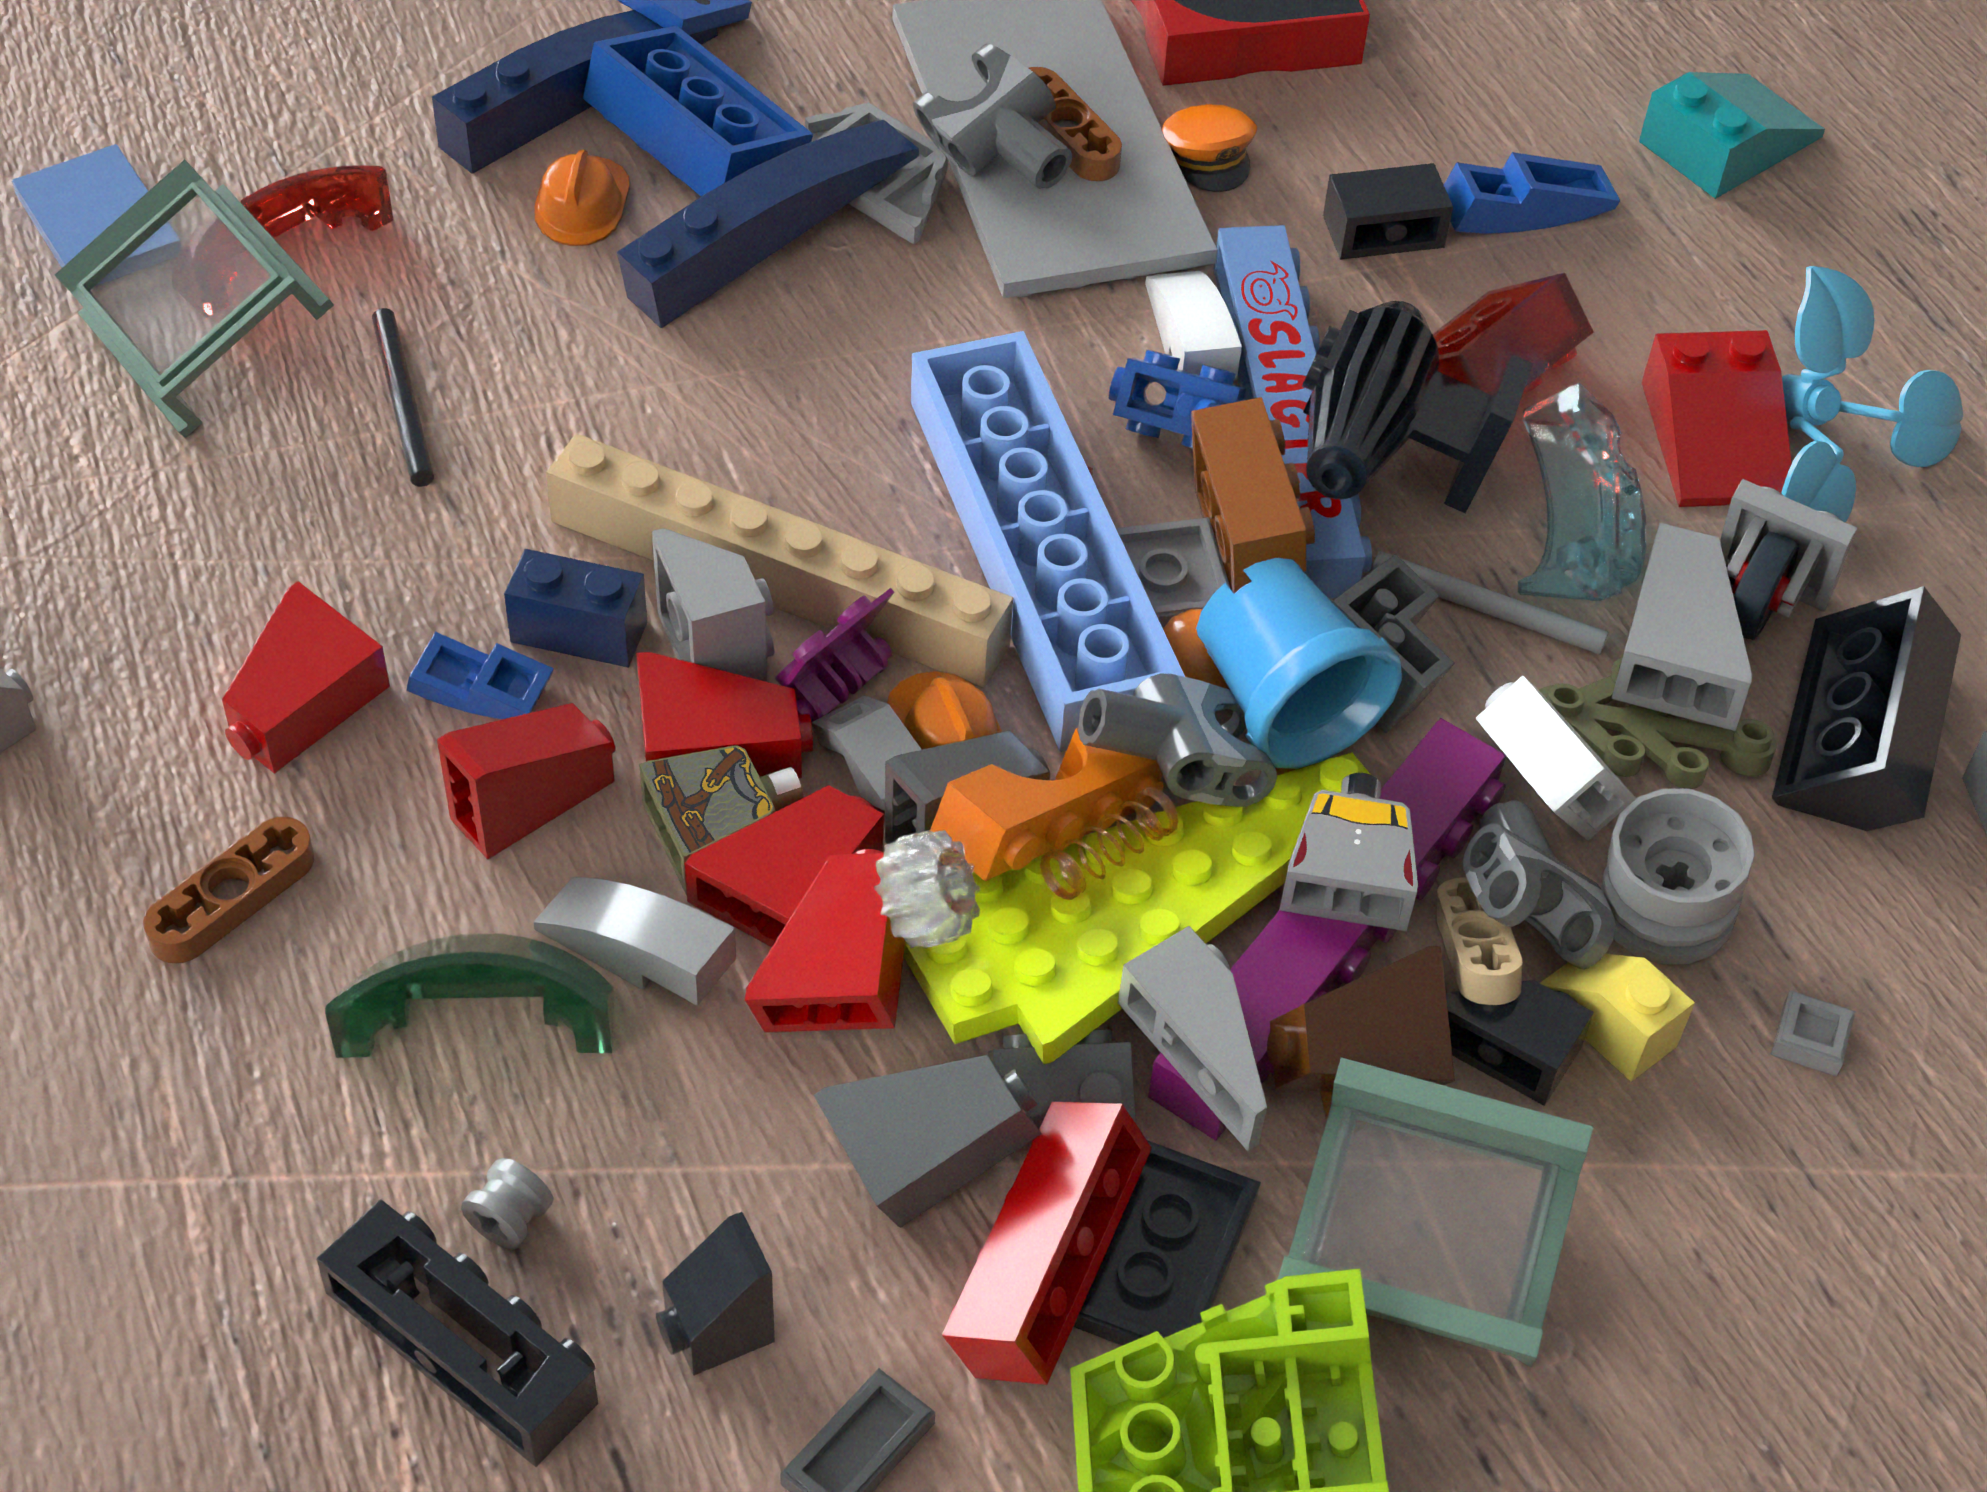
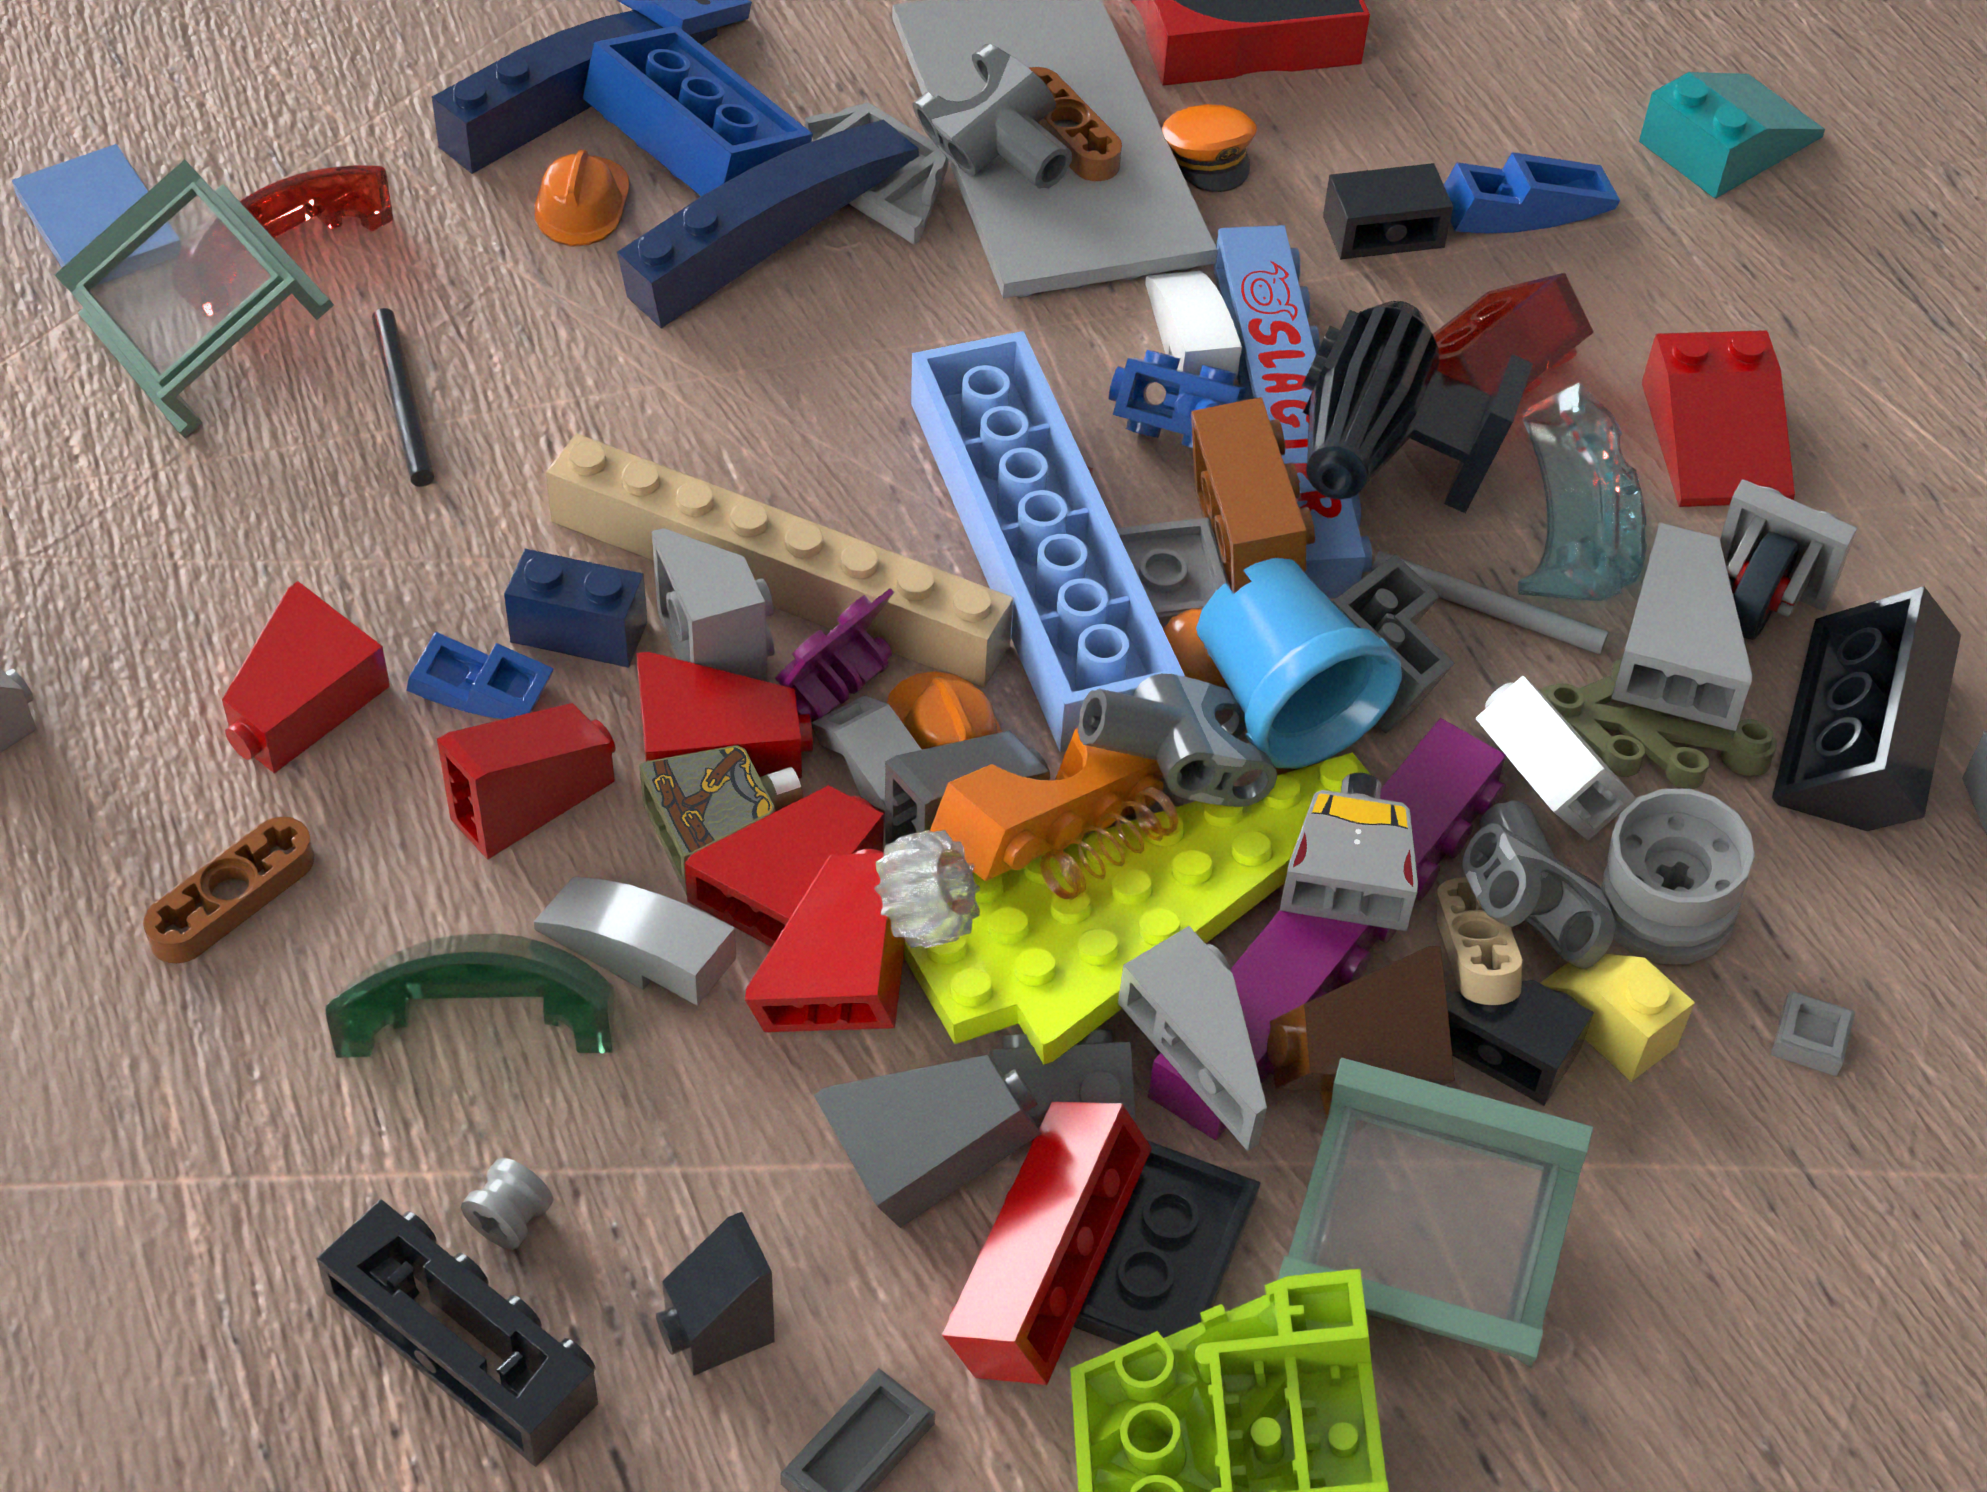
medium azure plant [1781,266,1963,522] -> none

